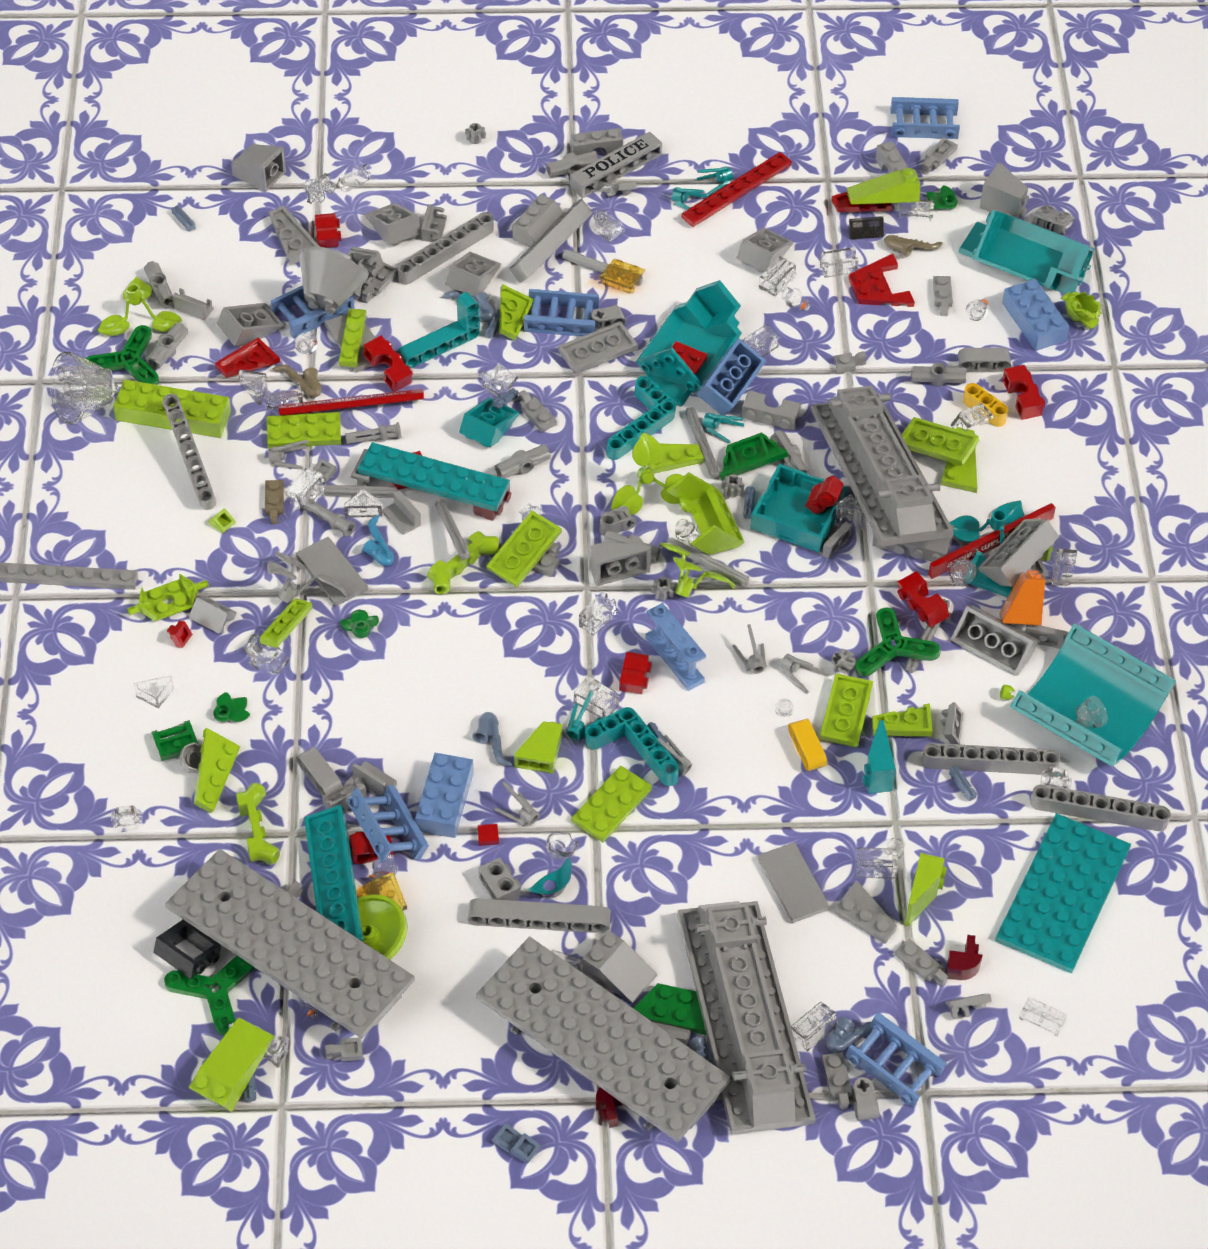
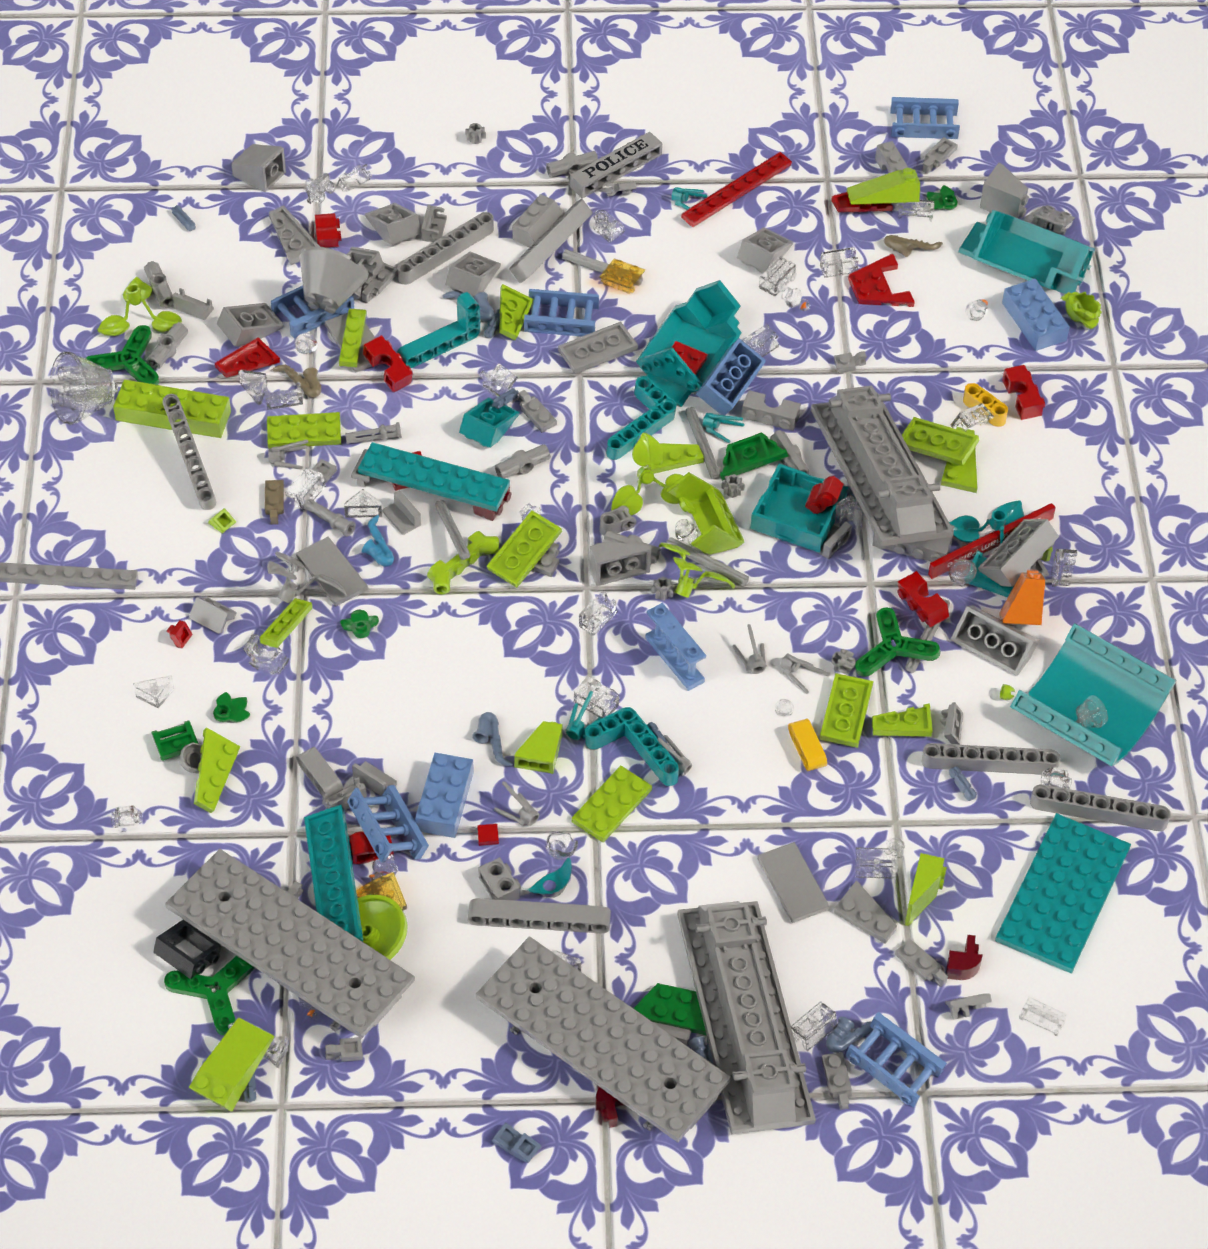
lime plate [127,574,209,621] -> none
lime plate [236,783,280,865] -> none
red tile [278,389,424,416] -> none
light grey axle [324,485,398,498] -> none
light grey arch [570,128,623,155] -> none
light grey slope [582,930,657,1004] -> none
light grey piece [591,305,626,331] -> none
red brick [619,652,652,694] -> none
teal plant [697,166,733,196] -> none
sand blue axle [743,486,755,519] -> none
clear smoke slope [848,216,884,240] -> none
light grey piece [852,1077,879,1121] -> none
teal slope [862,720,896,794] -> none
light grey piece [911,363,966,387] -> none
light grey hinge [933,276,953,316] -> none
light grey beam [958,348,1011,372] -> none
light grey hinge [1025,624,1069,649] -> none

